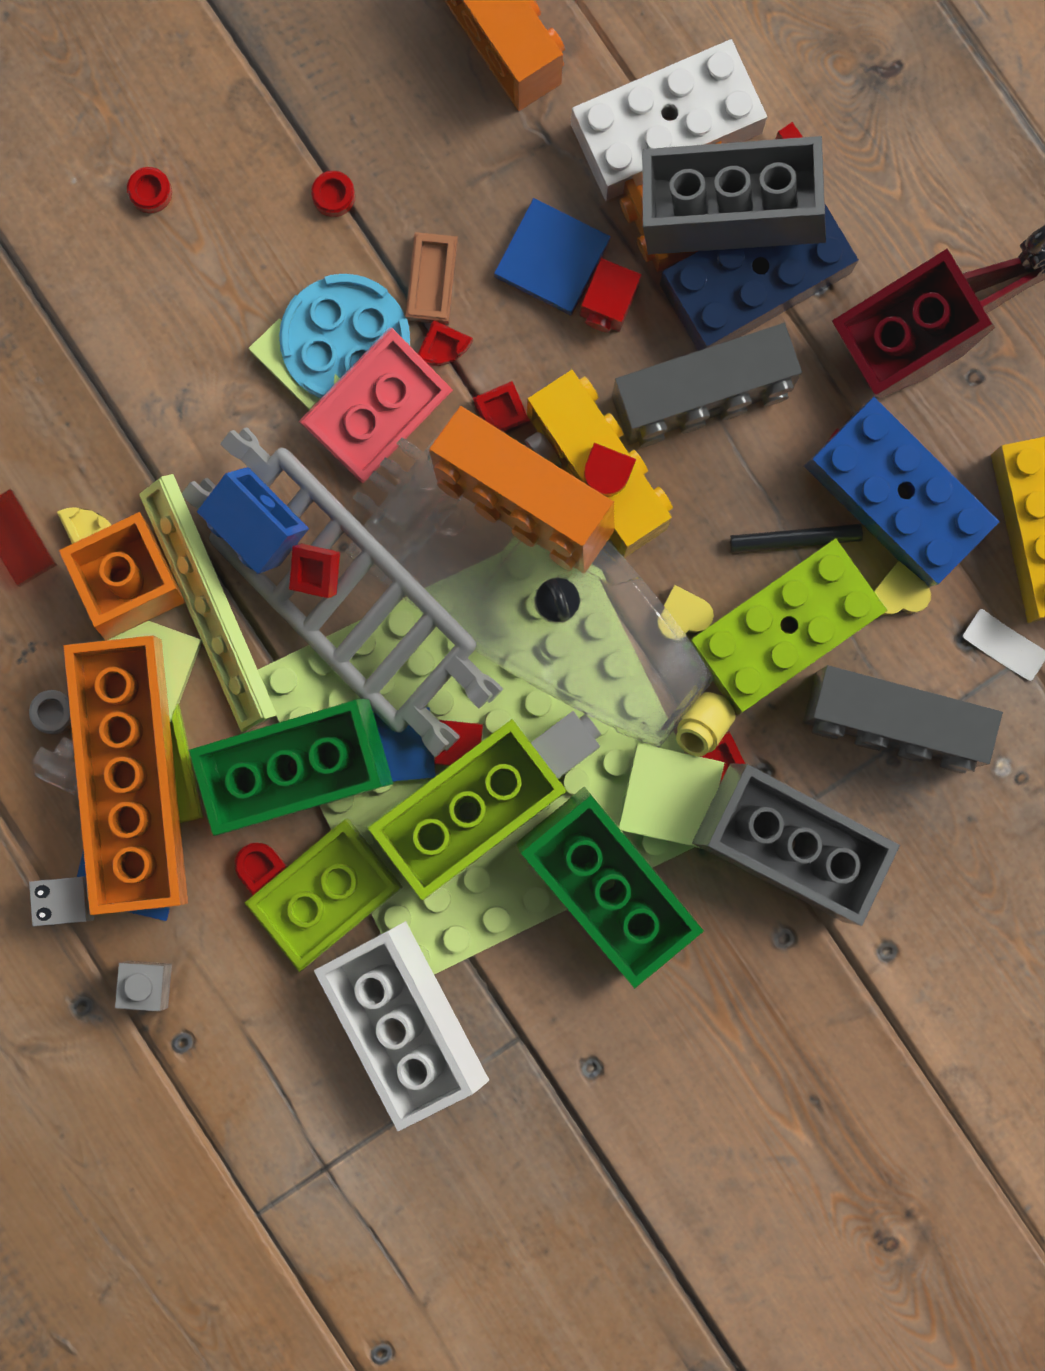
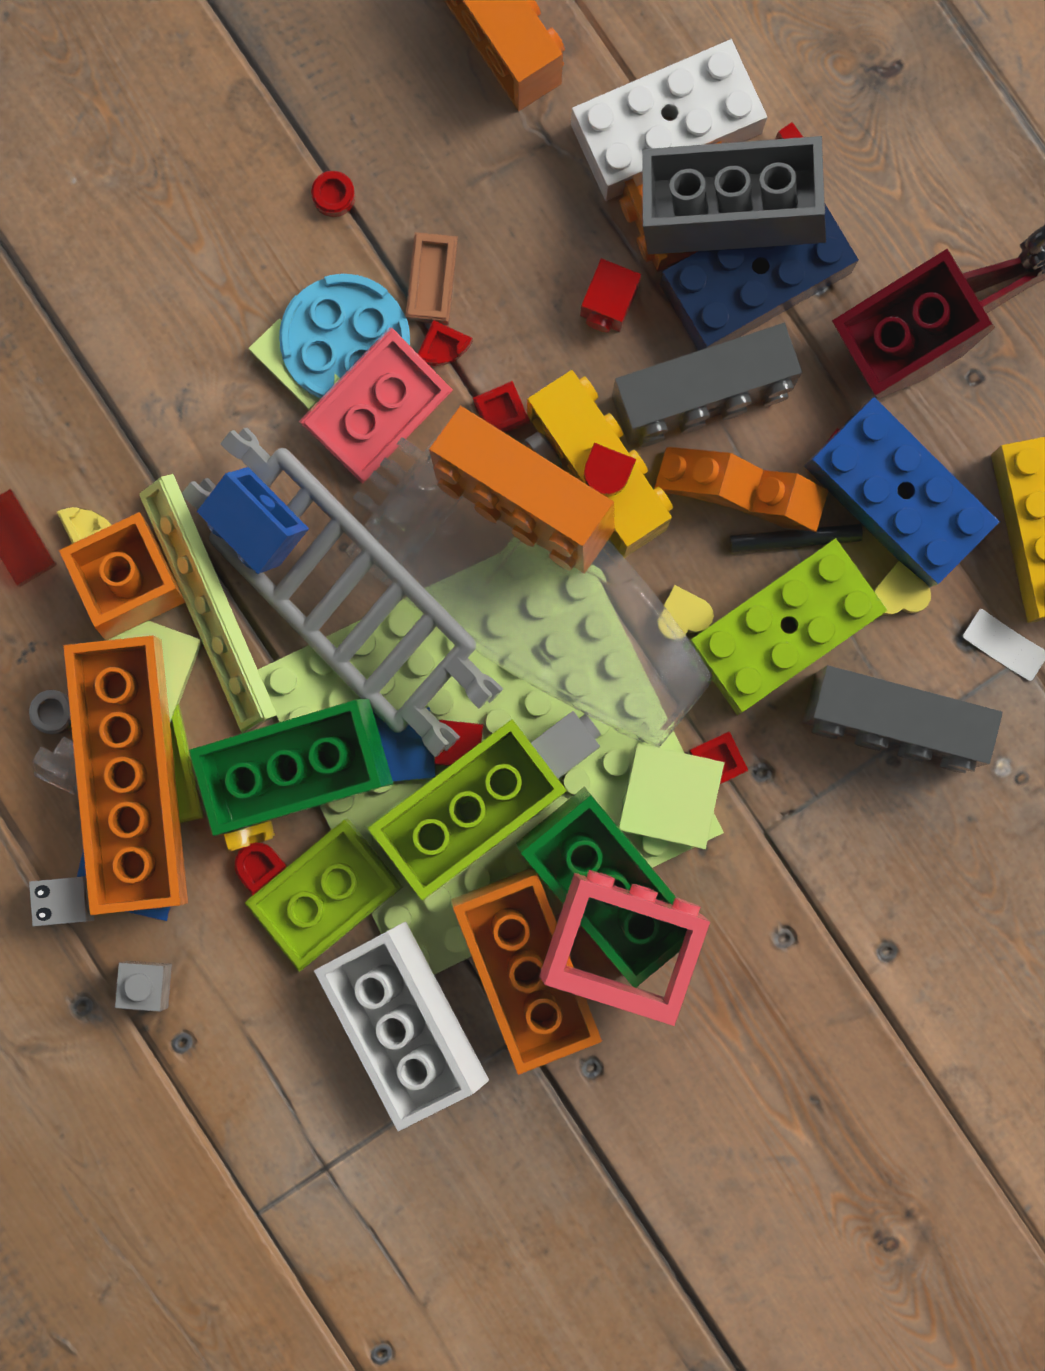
red tile [127,167,172,213] -> none
red tile [289,543,340,598] -> none
blue tile [494,198,611,316] -> none
black tile [534,577,580,624] -> none
light yellow brick [676,692,736,757] -> none
dark grey brick [692,763,900,926] -> none
none -> yellow tile [224,821,275,851]
none -> orange brick [451,867,602,1075]
none -> coral window [539,870,710,1026]
none -> orange arch [654,447,828,532]

